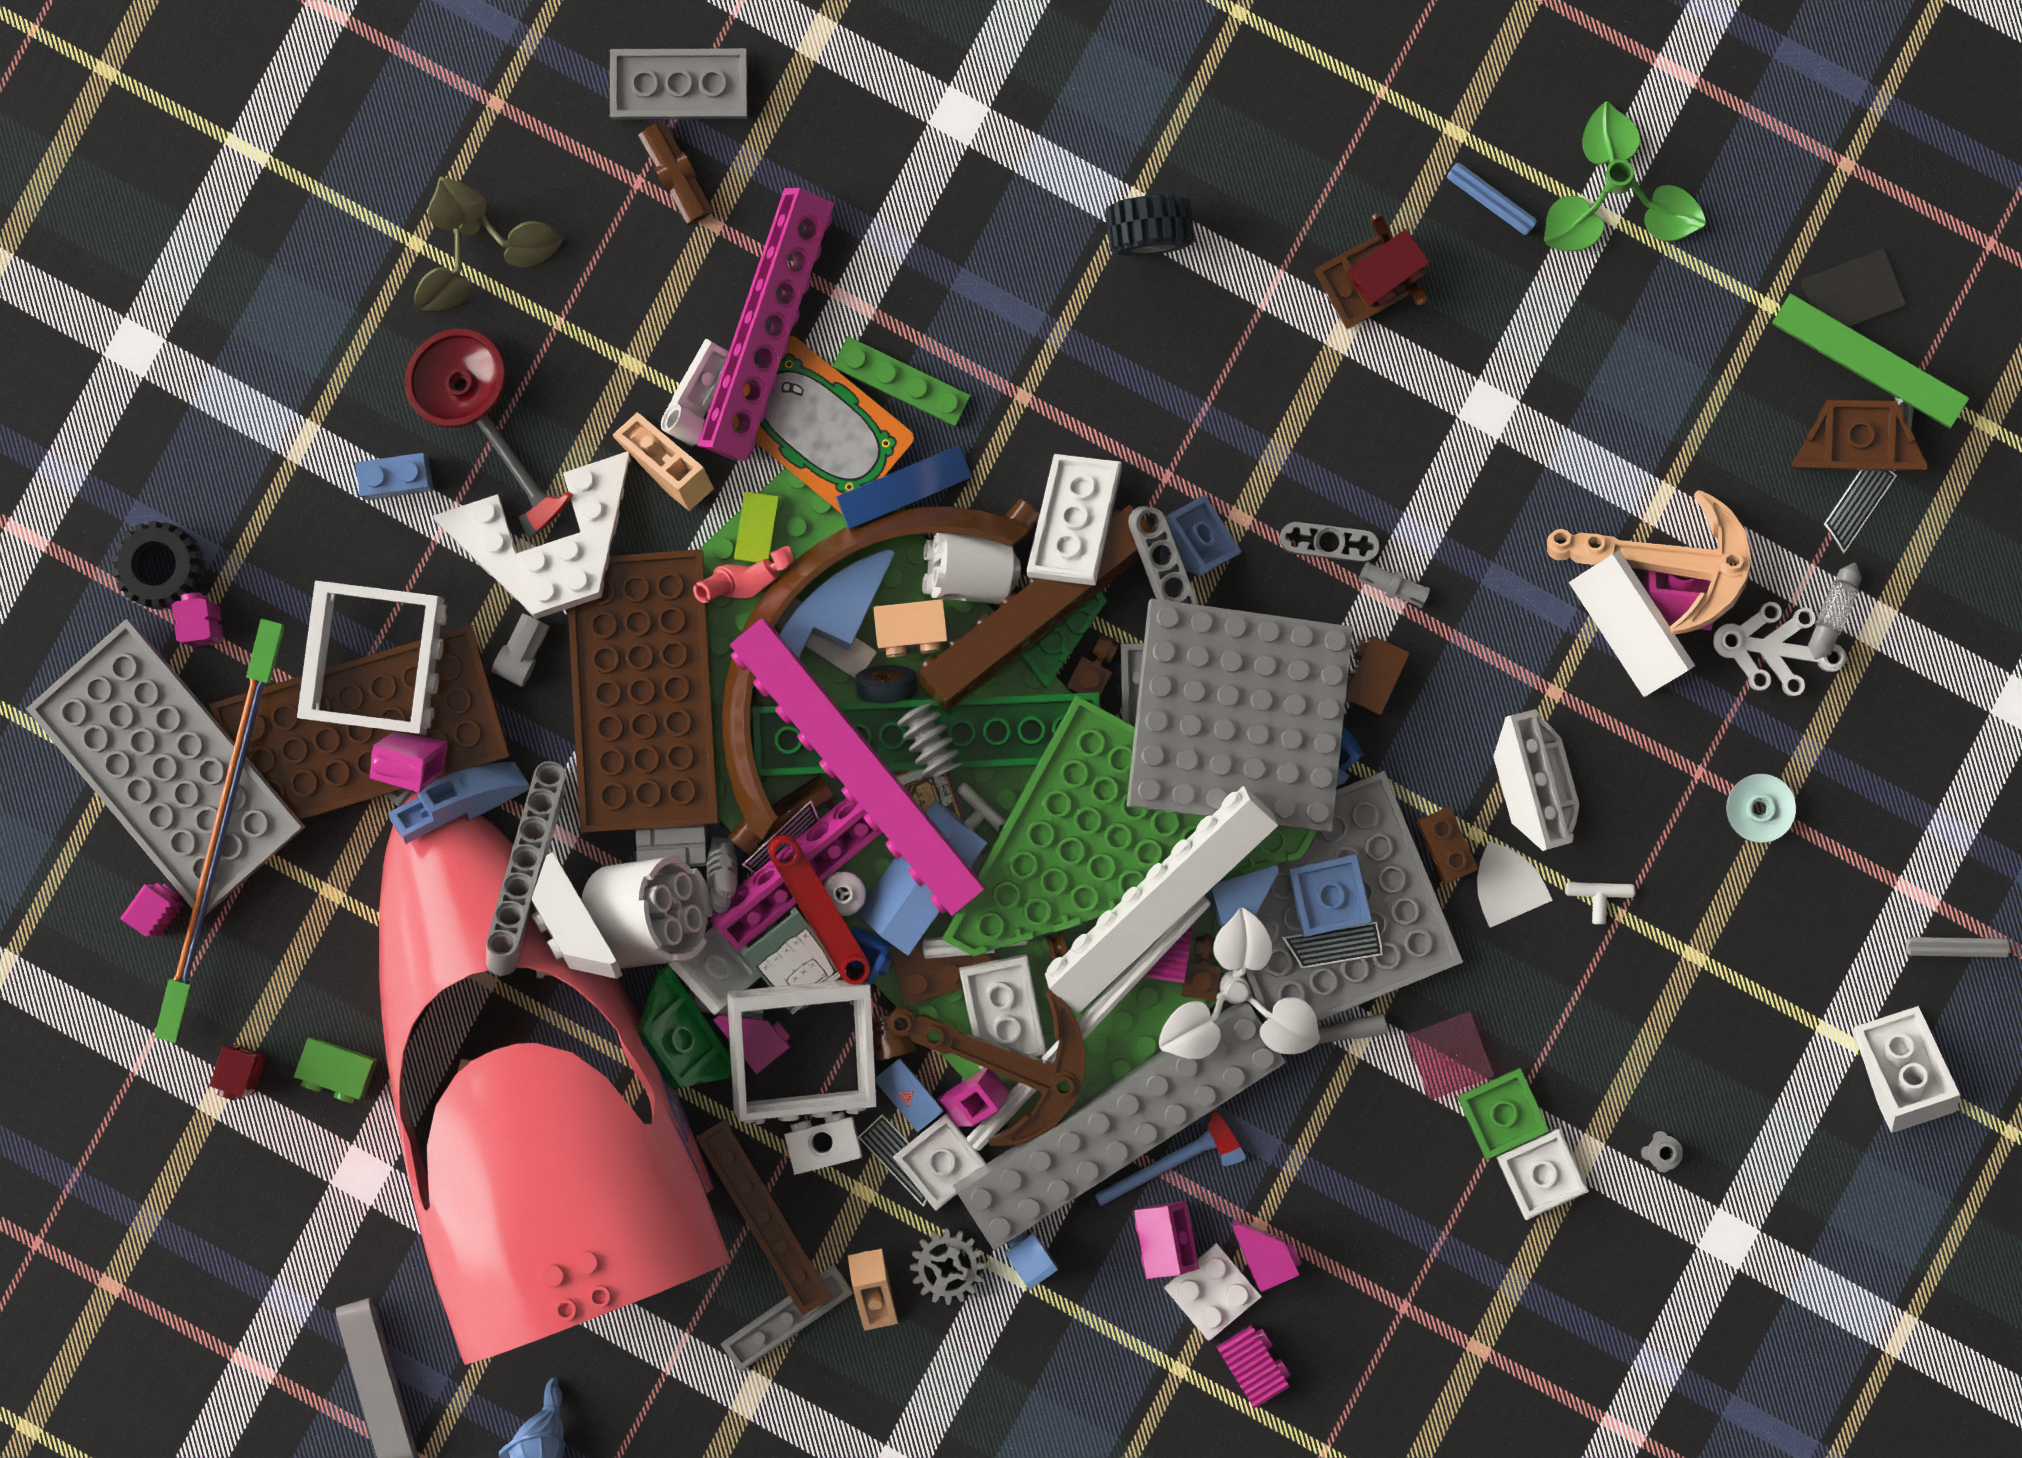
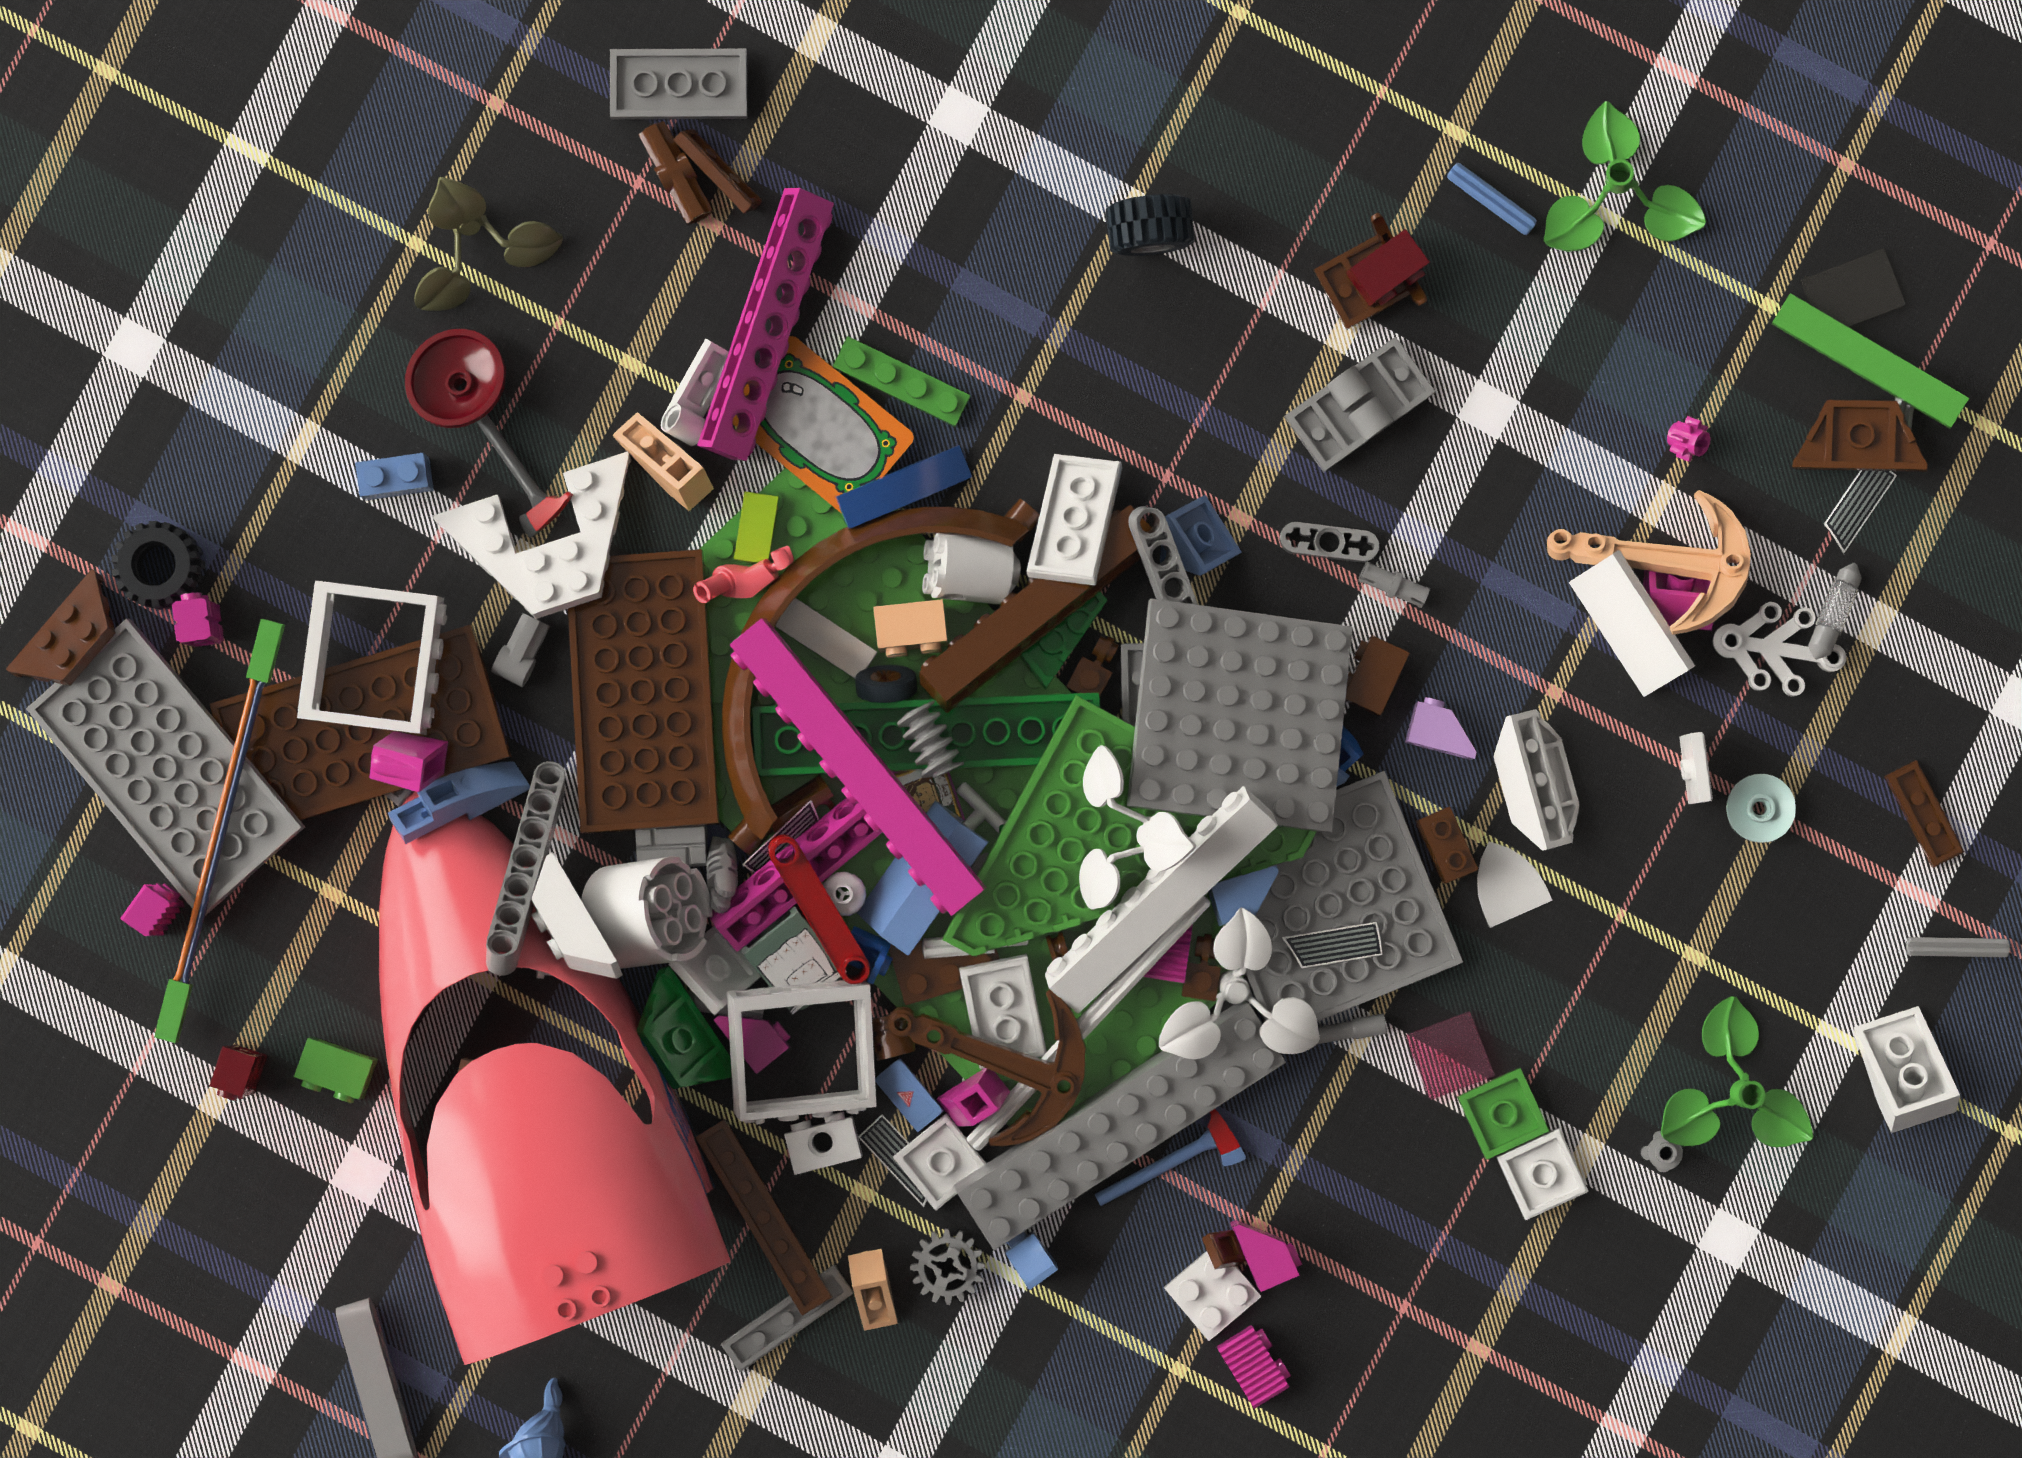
medium blue slope [780,549,895,659] -> none
brick [1134,1200,1199,1279] -> none
medium blue plate [1288,854,1372,937] -> none
white piece [1565,882,1635,925] -> none
none -> reddish brown wing [6,569,115,686]
none -> reddish brown tile [673,129,762,213]
none -> white plant [1079,745,1196,910]
none -> reddish brown tile [1202,1230,1246,1269]
none -> light grey plate [1284,337,1436,472]
none -> lavender slope [1405,697,1476,760]
none -> bright green plant [1661,996,1813,1148]
none -> dark pink gear [1667,416,1710,462]
none -> white plate [1679,732,1713,804]
none -> reddish brown tile [1884,760,1965,868]

